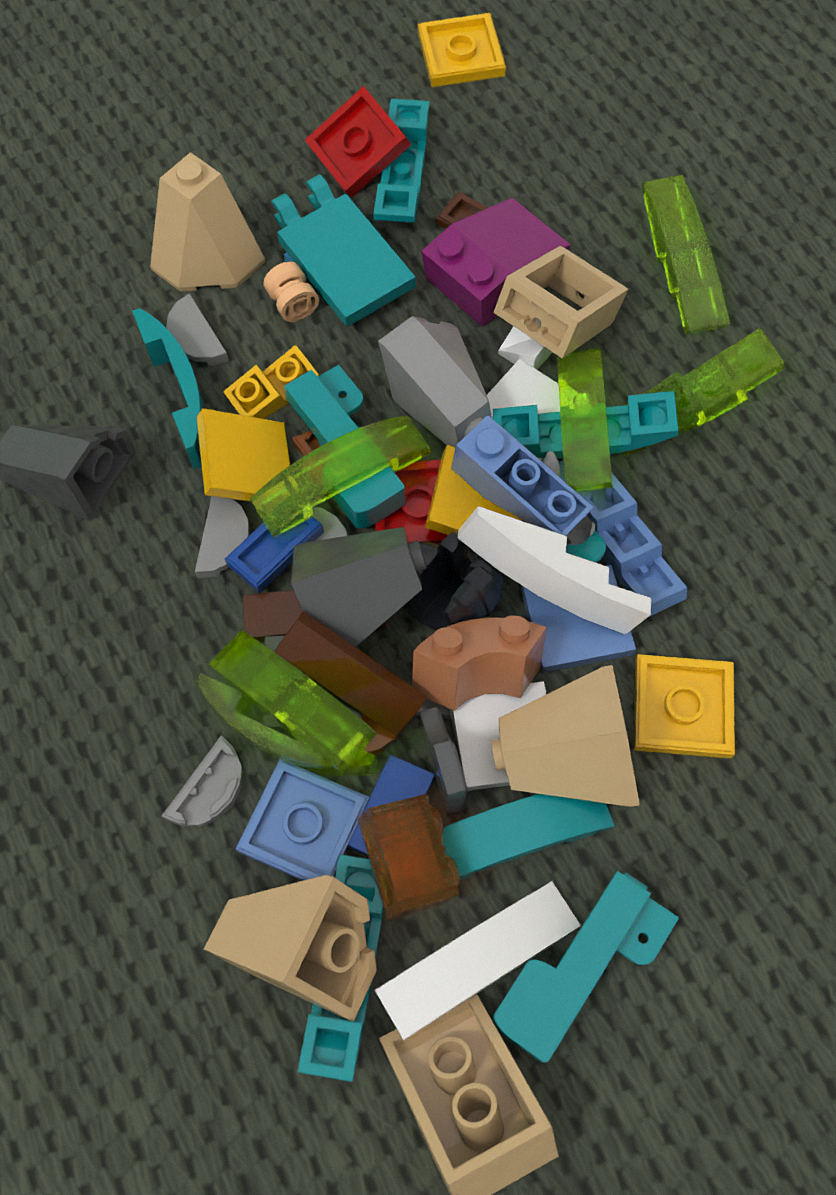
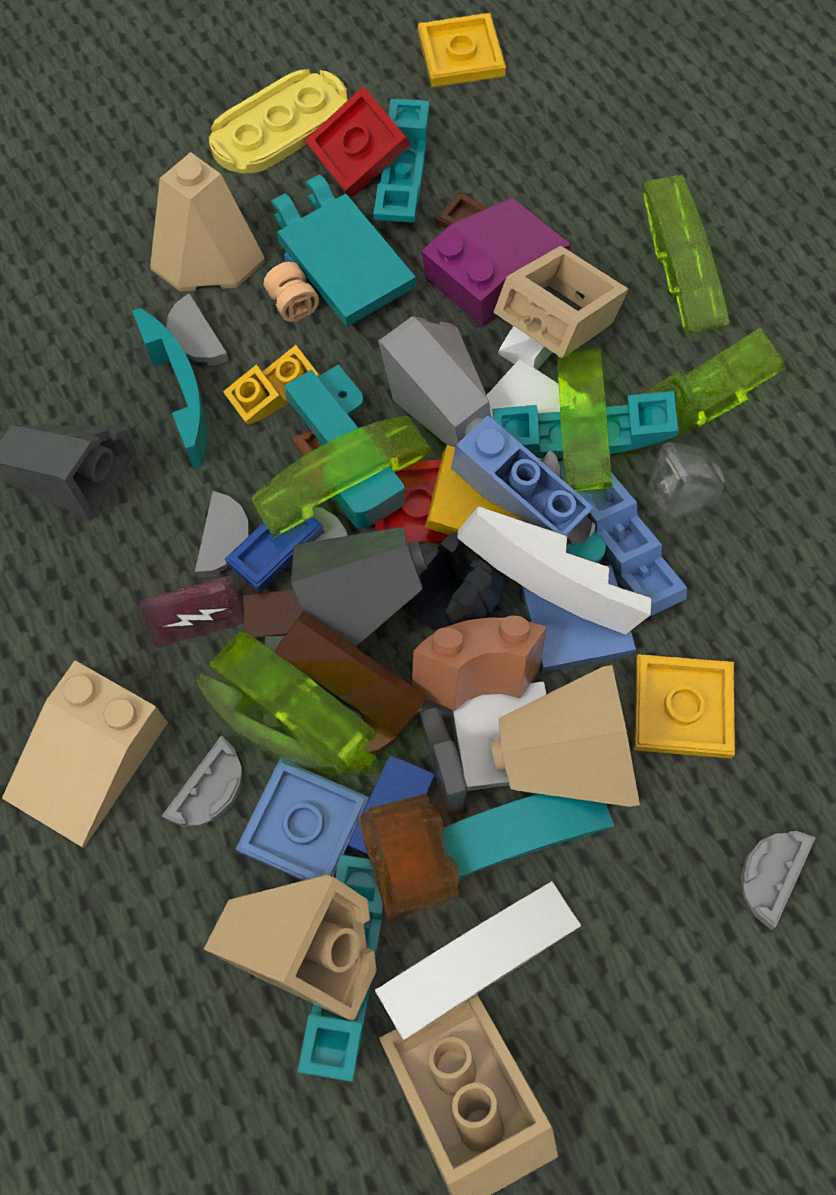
yellow tile [197,408,295,505] -> none
teal piece [492,871,679,1063] -> none
none -> tan slope [2,660,168,848]
none -> clear pink slope [139,576,244,647]
none -> light yellow tile [209,69,347,173]
none -> clear slope [647,442,725,525]
none -> light grey tile [740,831,816,930]

